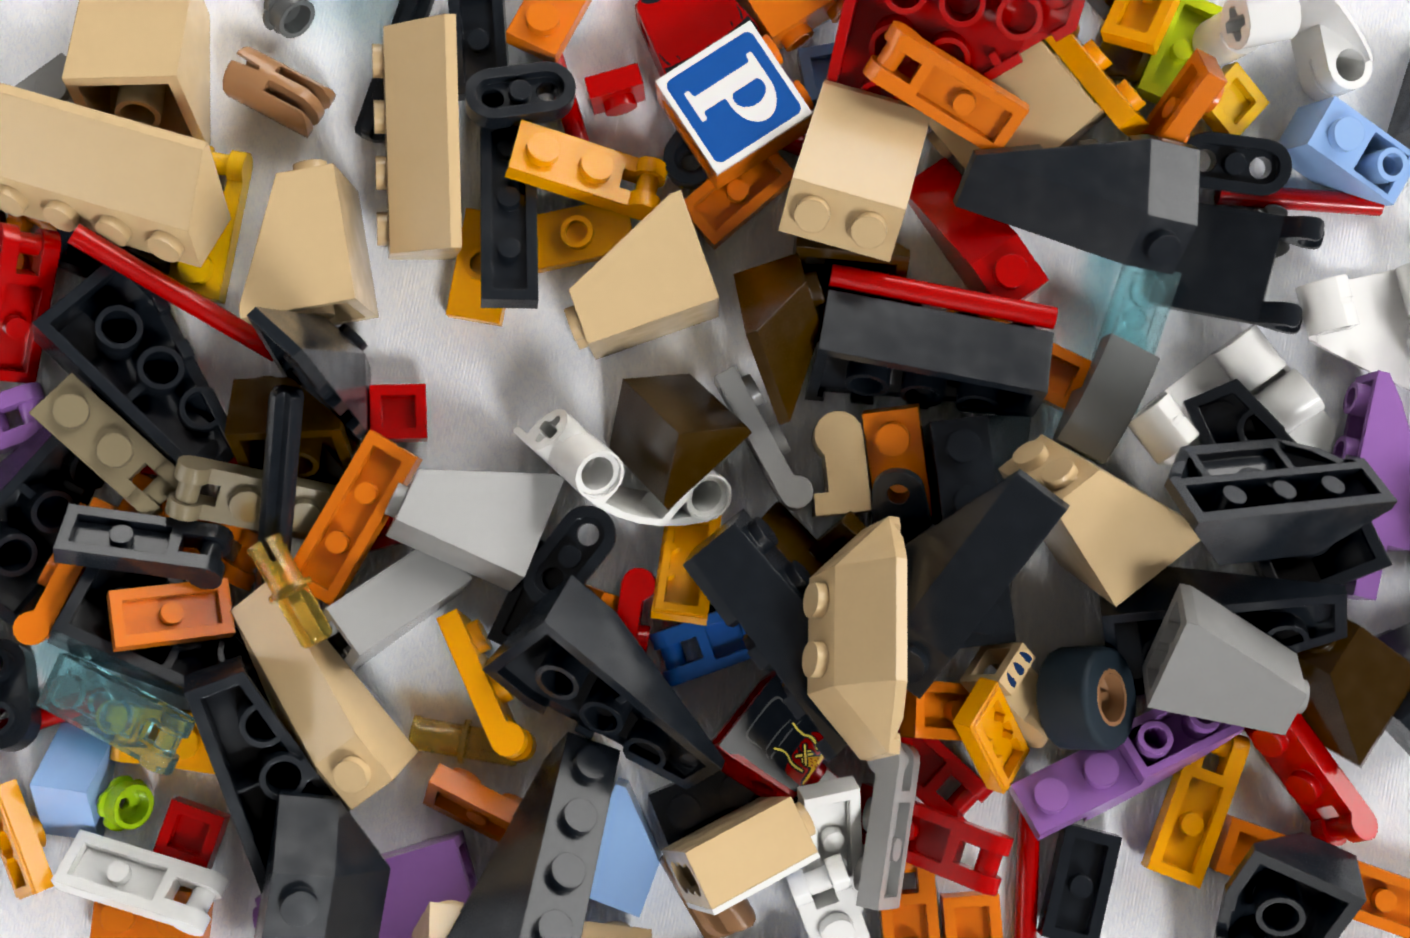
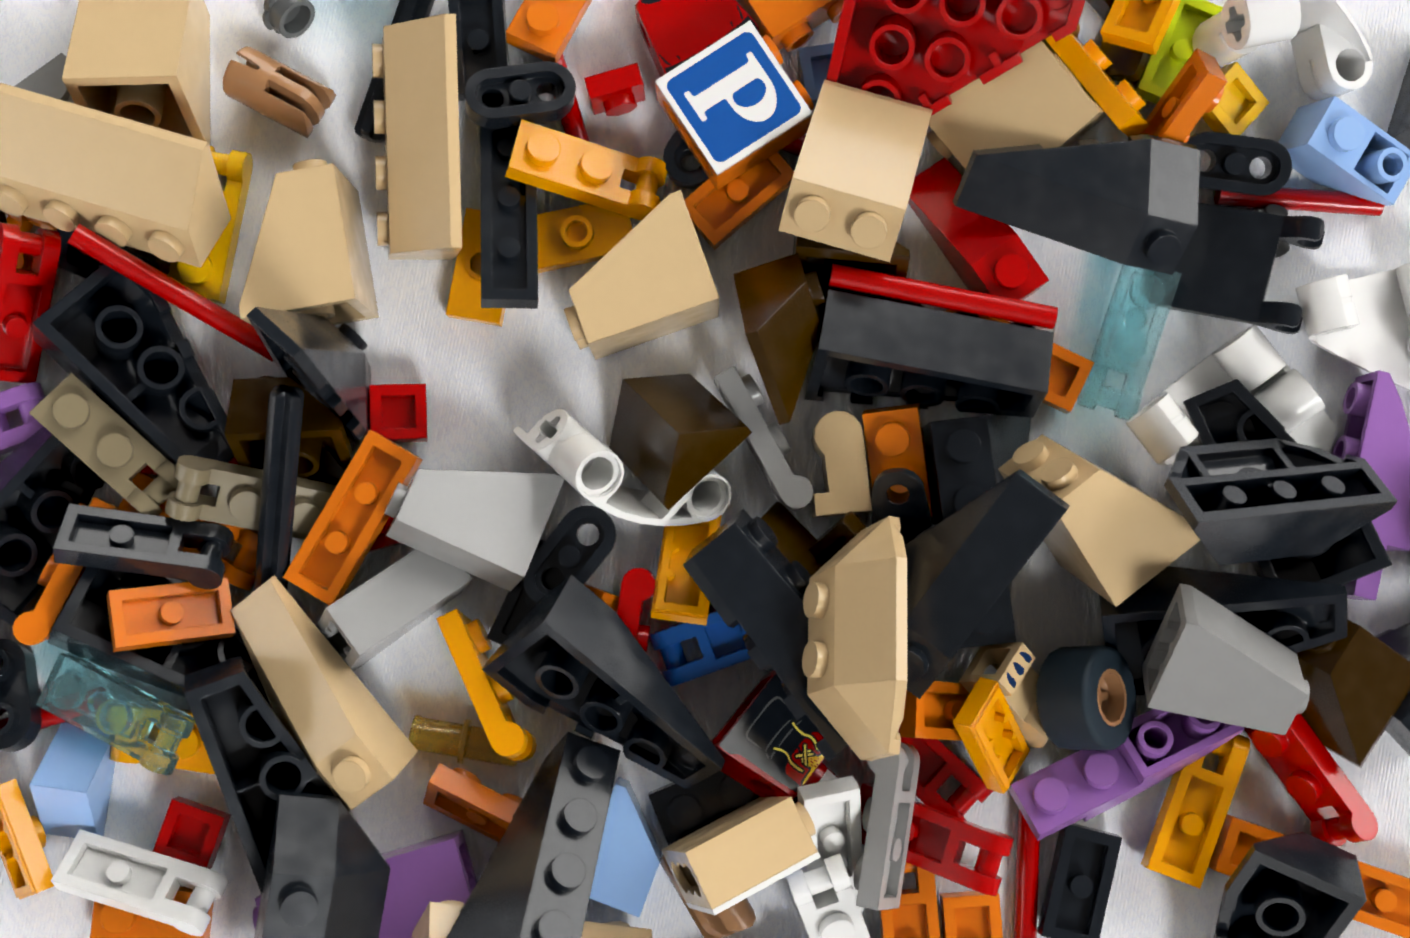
lime plate [97,775,154,831] -> none
clear yellow axle [246,533,333,649] -> none
orange plate [862,20,1029,149] -> none
dark grey slope [1052,333,1160,465] -> none

